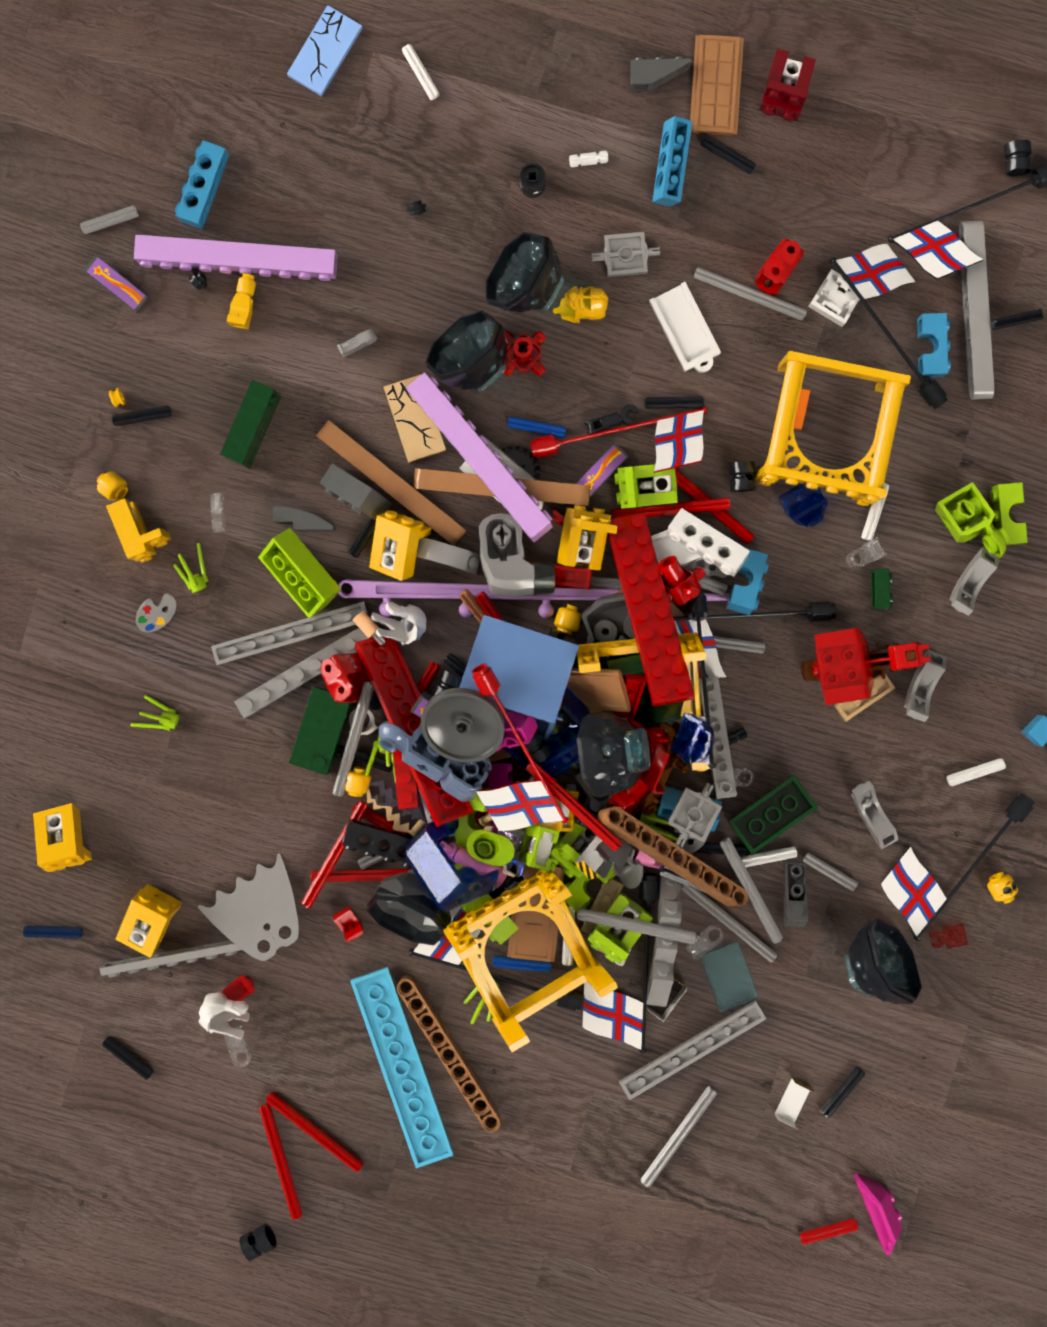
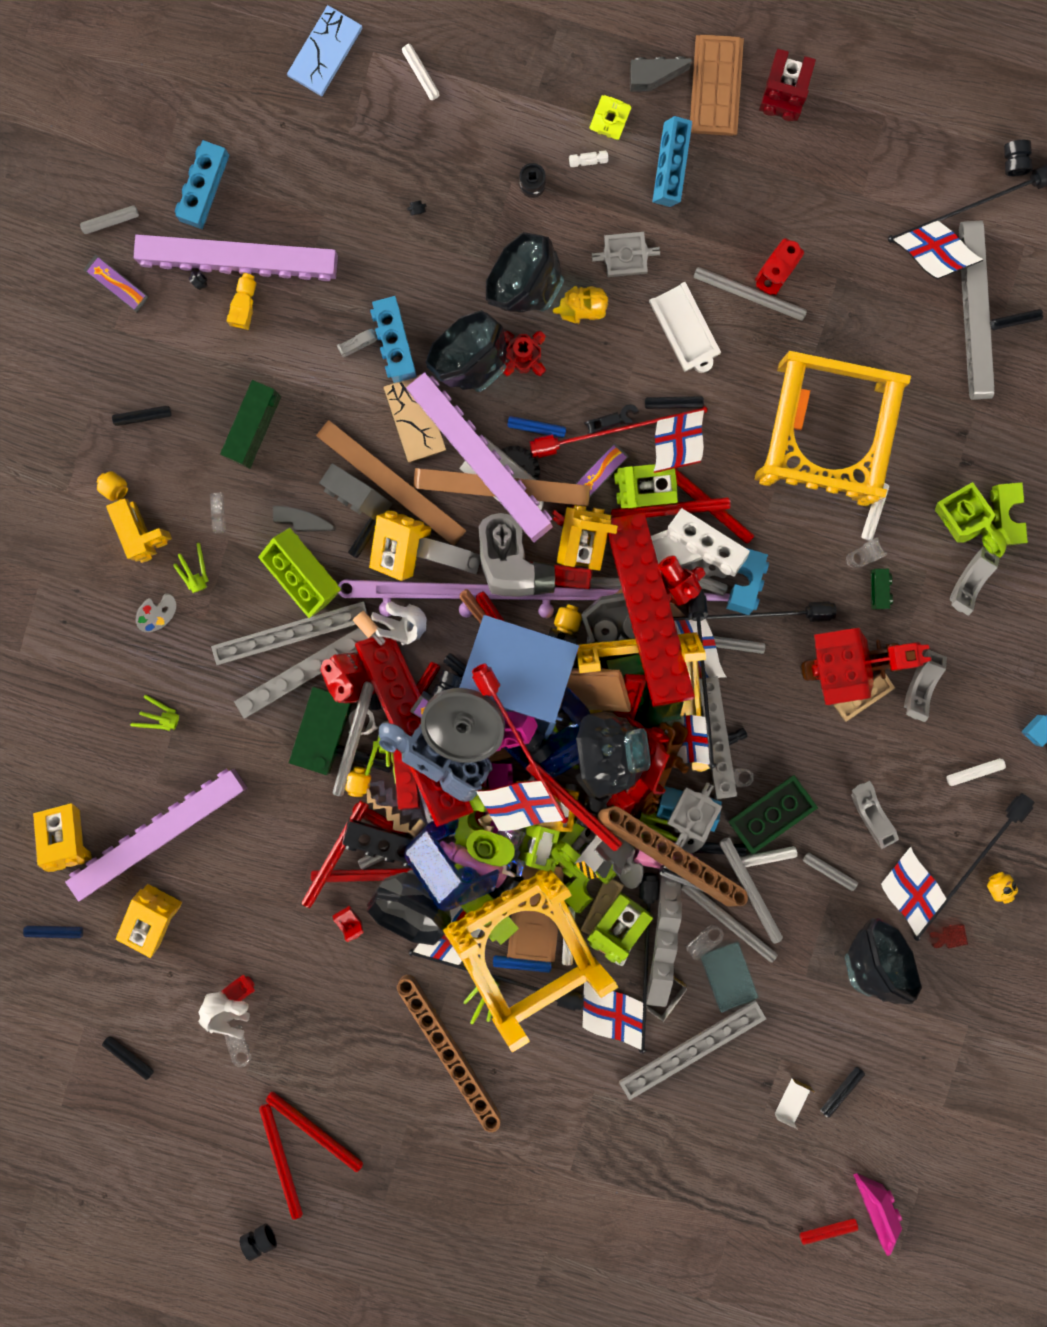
light grey plate [99,940,261,977] -> none
yellow bush [109,387,126,408] -> none
light grey piece [198,853,299,961] -> none
medium azure plate [350,966,454,1168] -> none
light grey axle [577,908,697,944] -> none
light grey axle [641,1086,717,1187] -> none
clear blue slope [670,713,714,763] -> none
black axle [701,135,756,174] -> none
black wheel [729,461,756,492] -> none
clear blue slope [778,484,828,527] -> none
dark grey slope [783,862,808,928] -> none
white brick [808,269,860,327] -> none
flag [830,244,948,409] -> none
dark azure arch [917,313,951,378] -> none
none -> lavender brick [65,769,247,902]
none -> dark azure brick [370,296,417,383]
none -> neon yellow piece [589,95,632,140]

